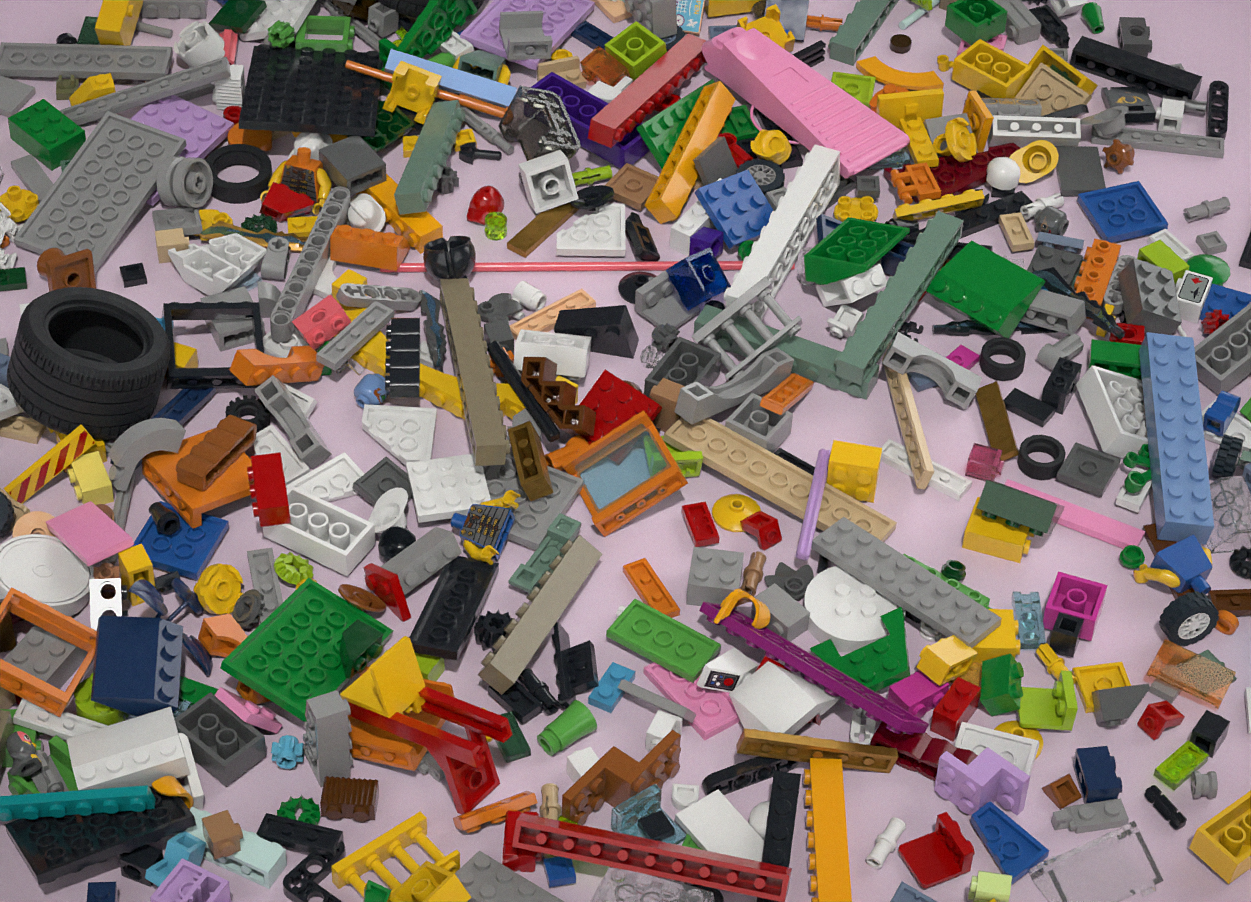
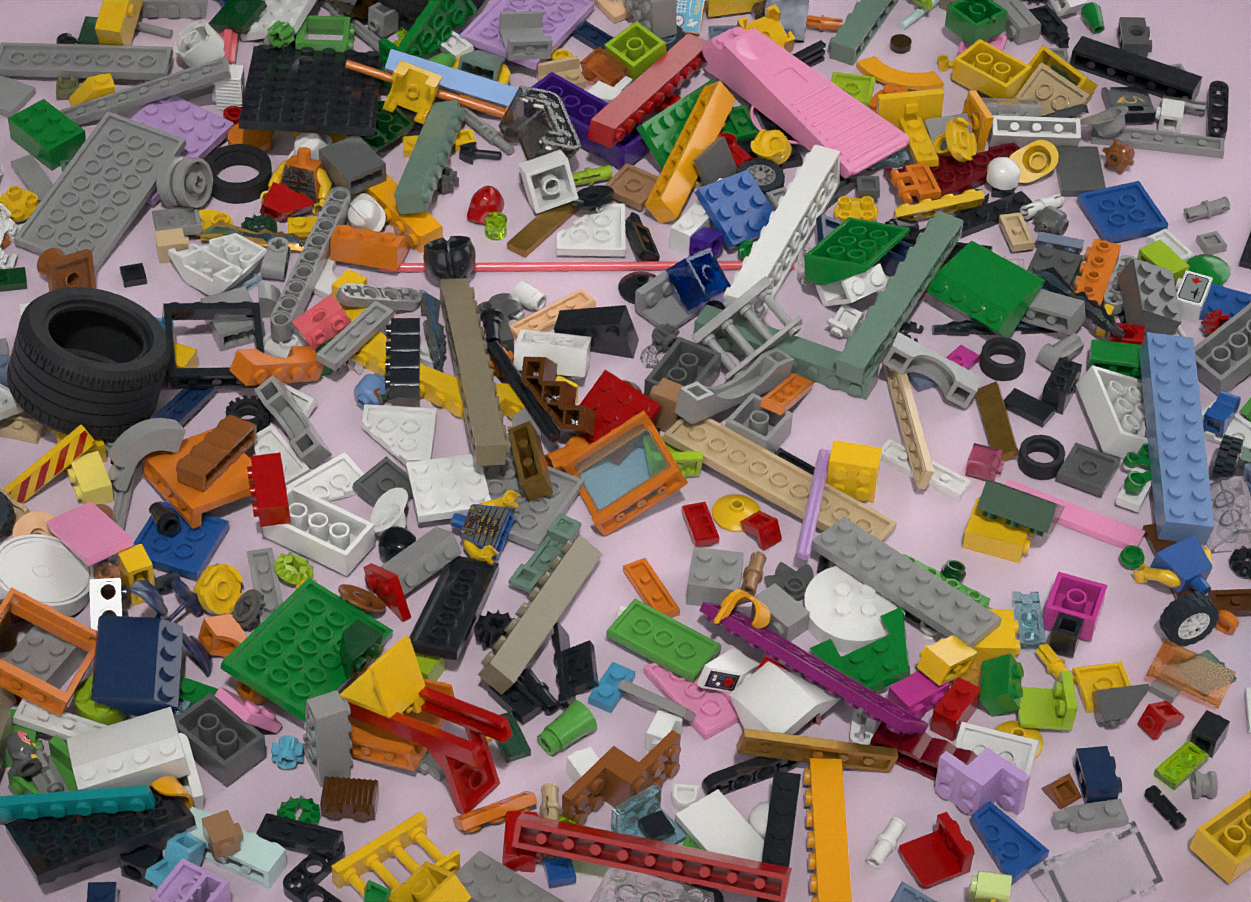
none -> black pin [480,308,504,344]

